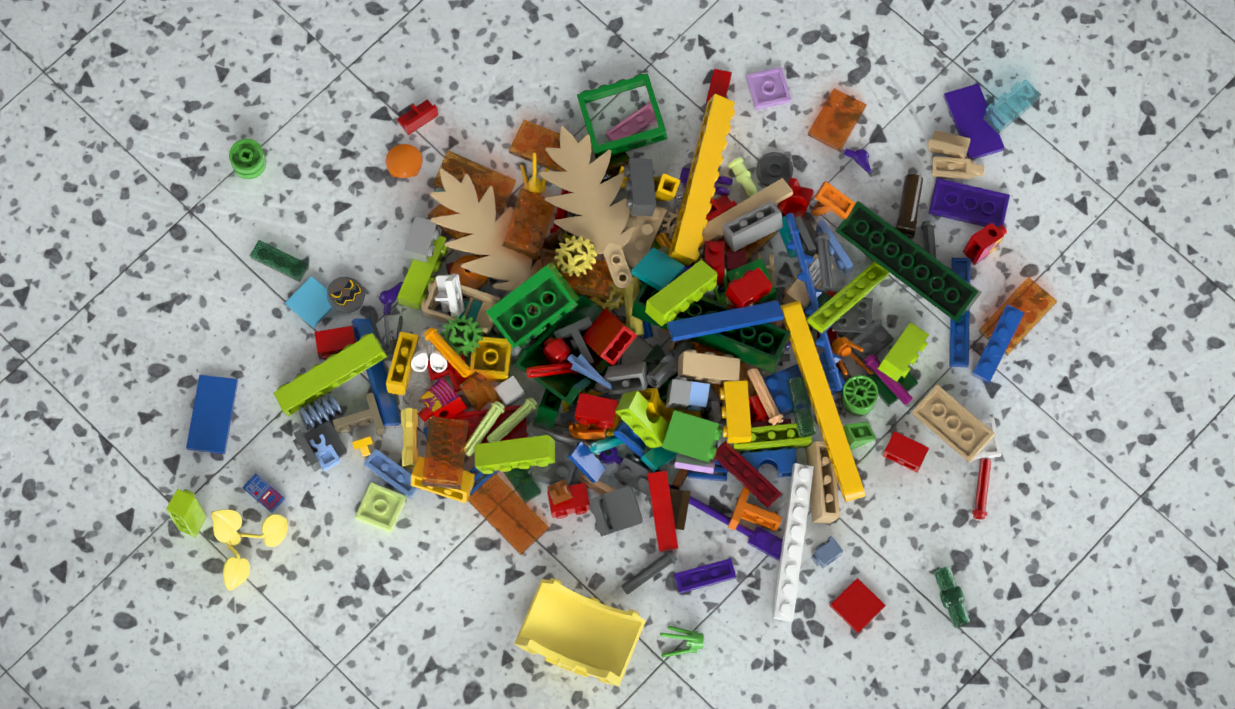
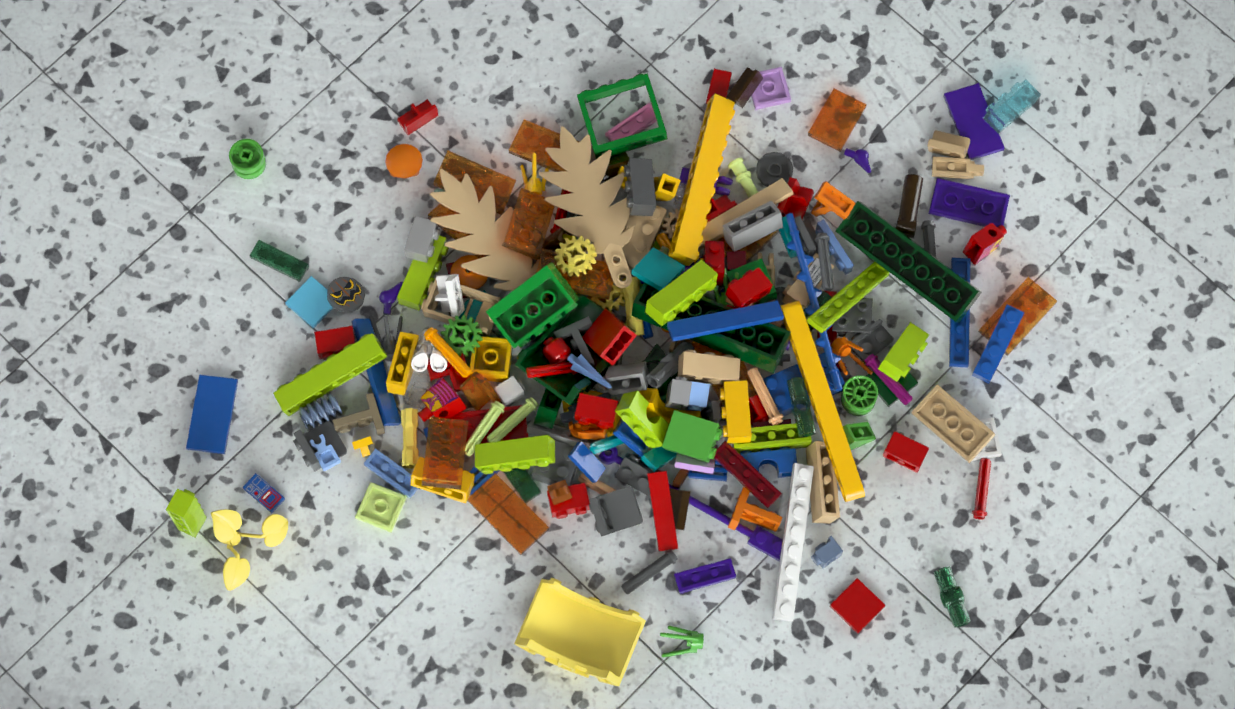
none -> dark brown panel [726,67,763,108]

